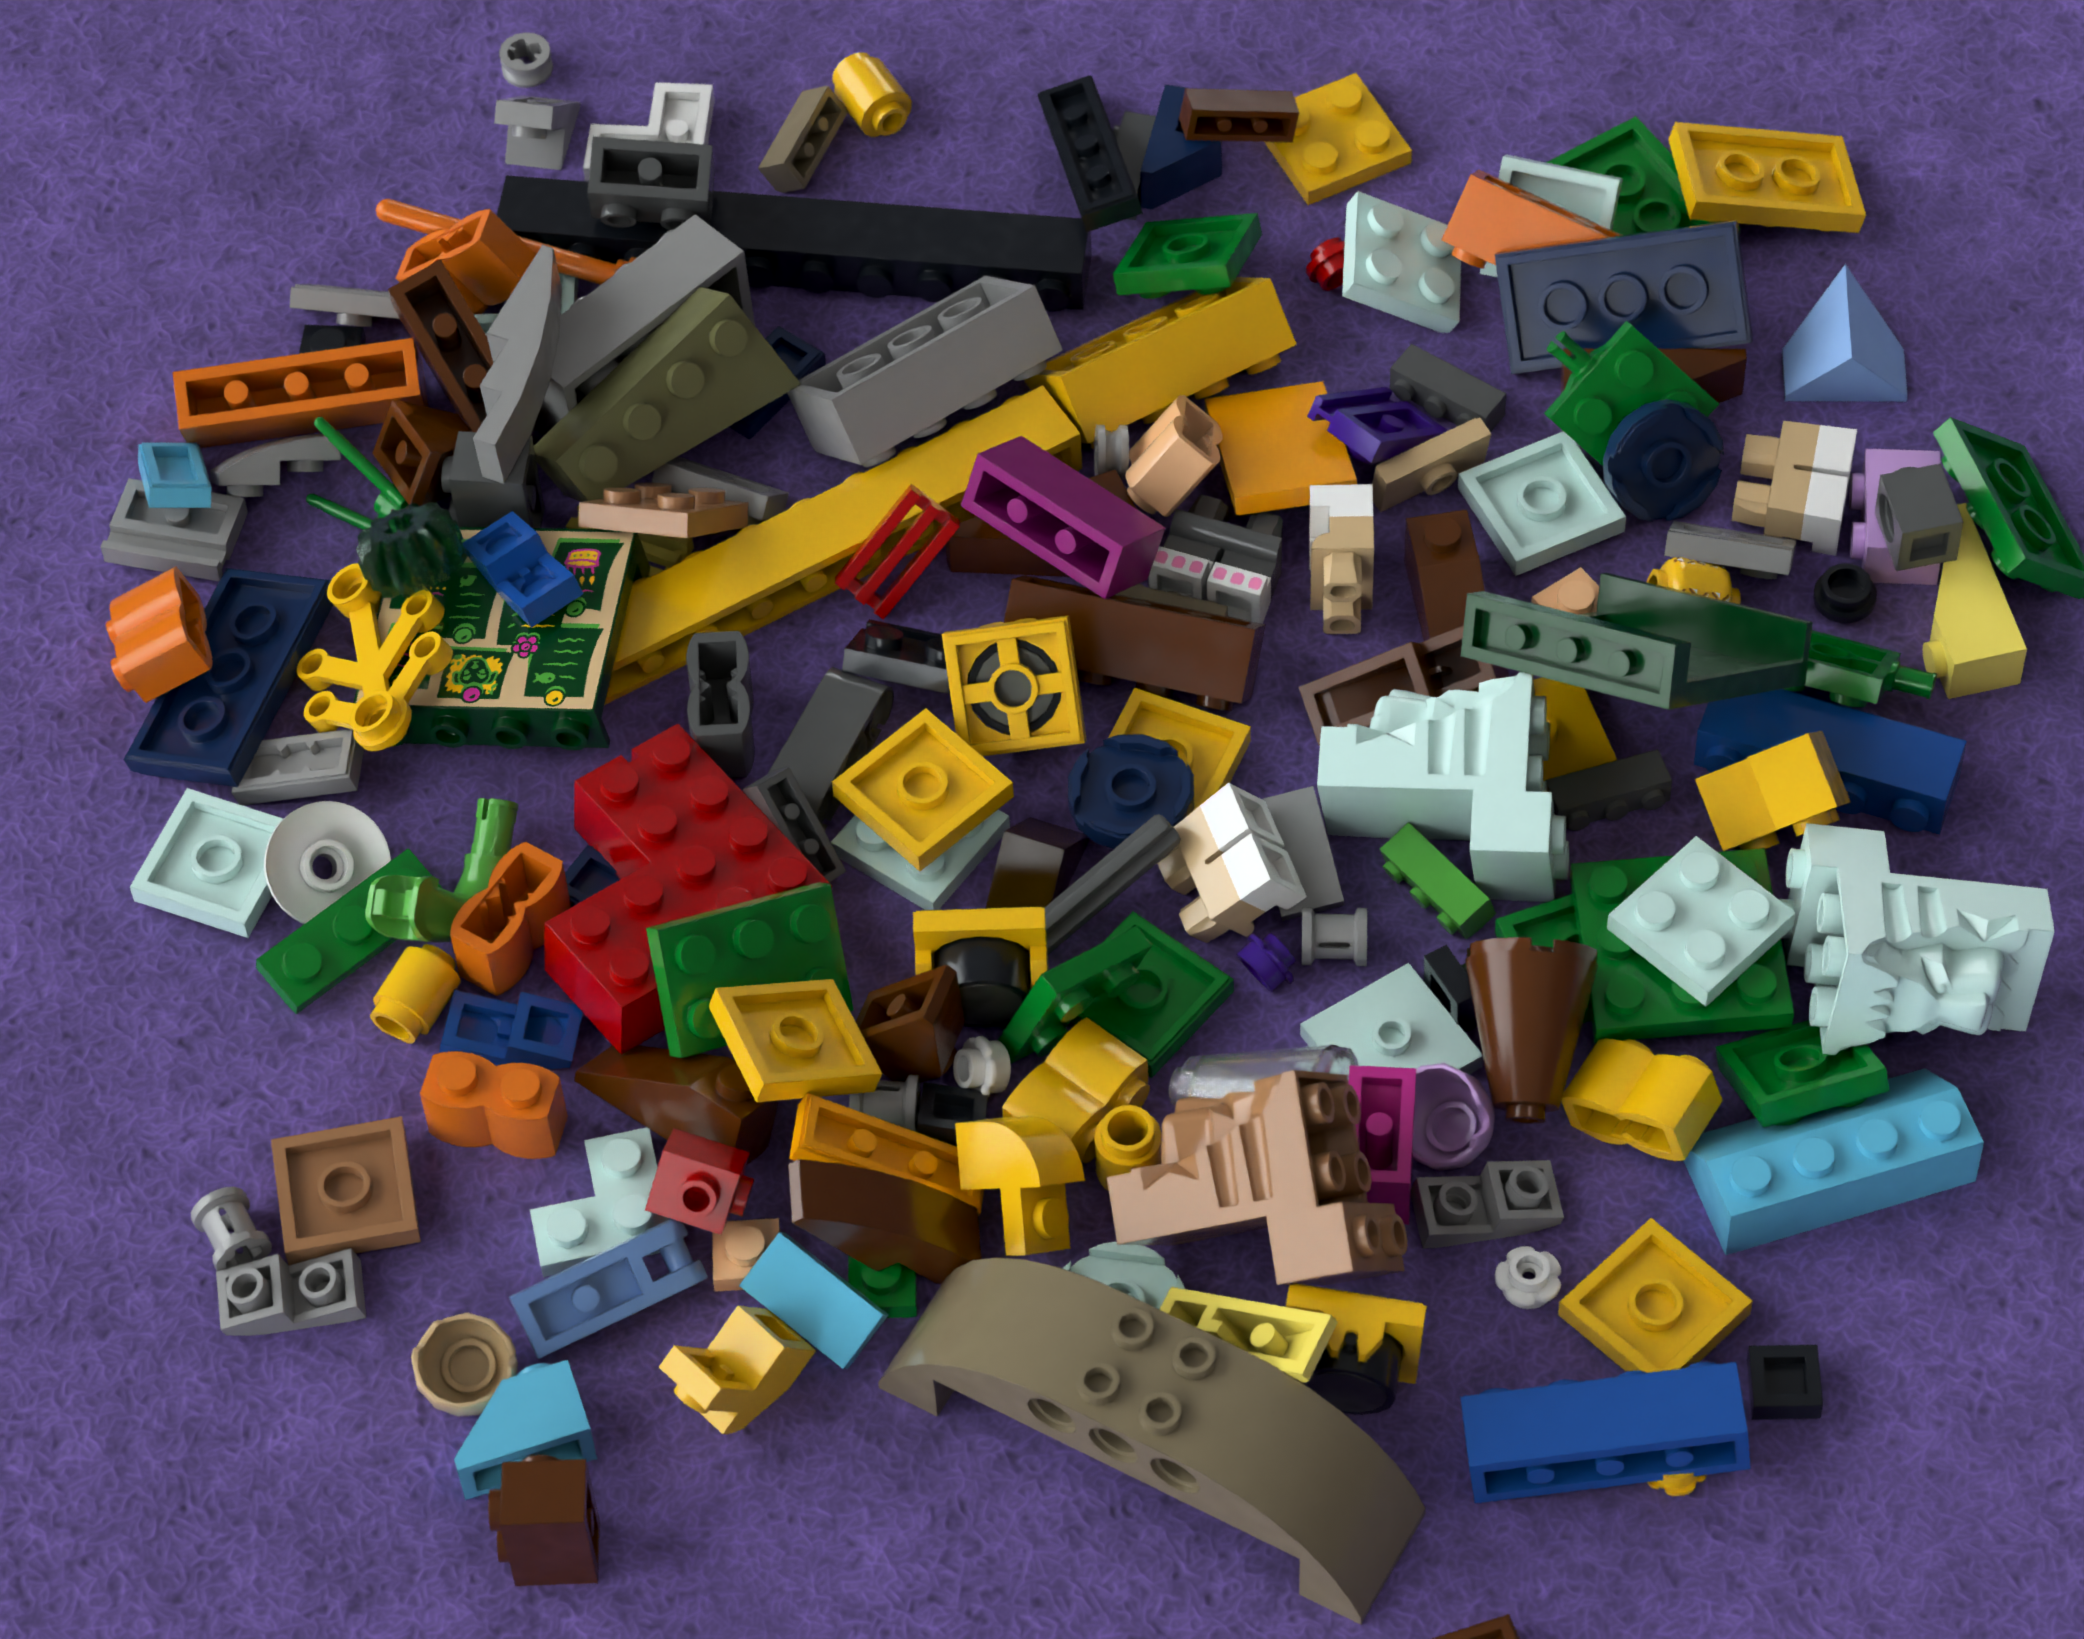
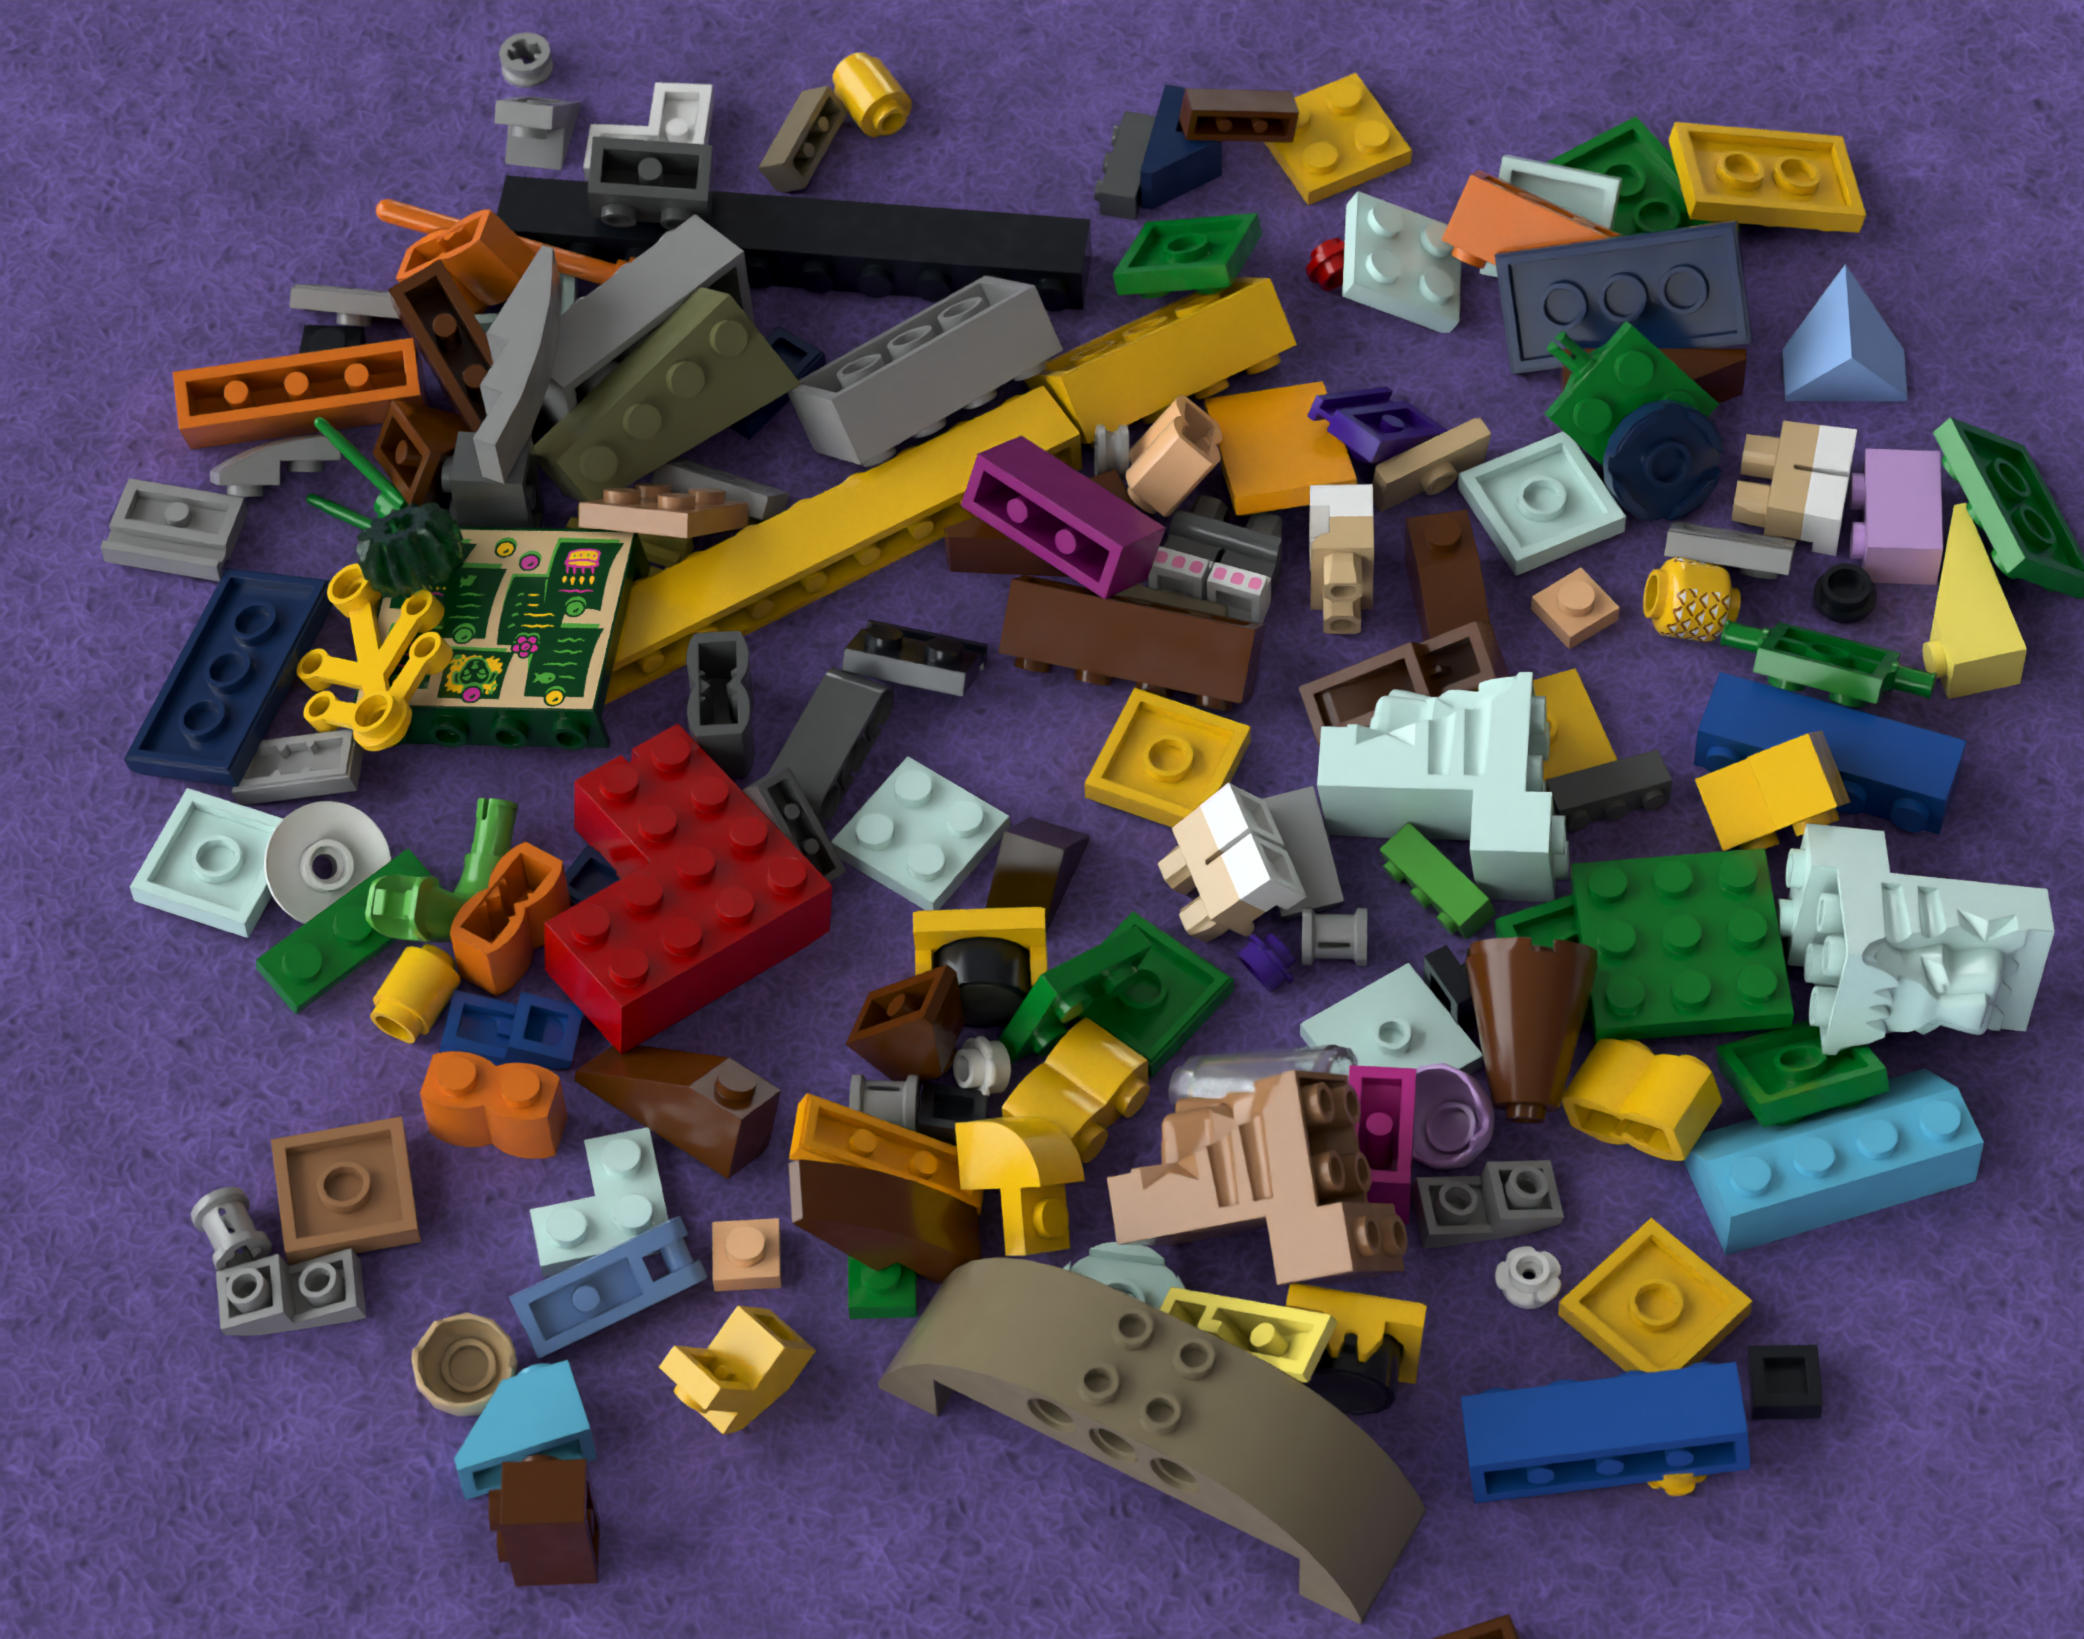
orange brick [106,566,213,703] -> none
medium azure tile [138,443,212,508] -> none
blue slope [461,511,583,628] -> none
red brick [645,1128,755,1235] -> none
green plate [646,882,854,1058] -> none
yellow plate [708,979,882,1102] -> none
medium azure tile [739,1232,888,1369] -> none
yellow plate [832,708,1014,871] -> none
red tile [835,484,960,620] -> none
yellow piece [942,615,1087,756] -> none
black tile [1037,75,1143,233] -> none
dark grey axle [1045,814,1181,955] -> none
dark blue tile [1068,734,1194,849] -> none
yellow brick [1095,1105,1162,1192] -> none
dark grey piece [1390,344,1507,432] -> none
dark green panel [1461,573,1813,710] -> none
light aqua plate [1607,836,1796,1007] -> none
dark grey brick [1875,463,1963,571] -> none

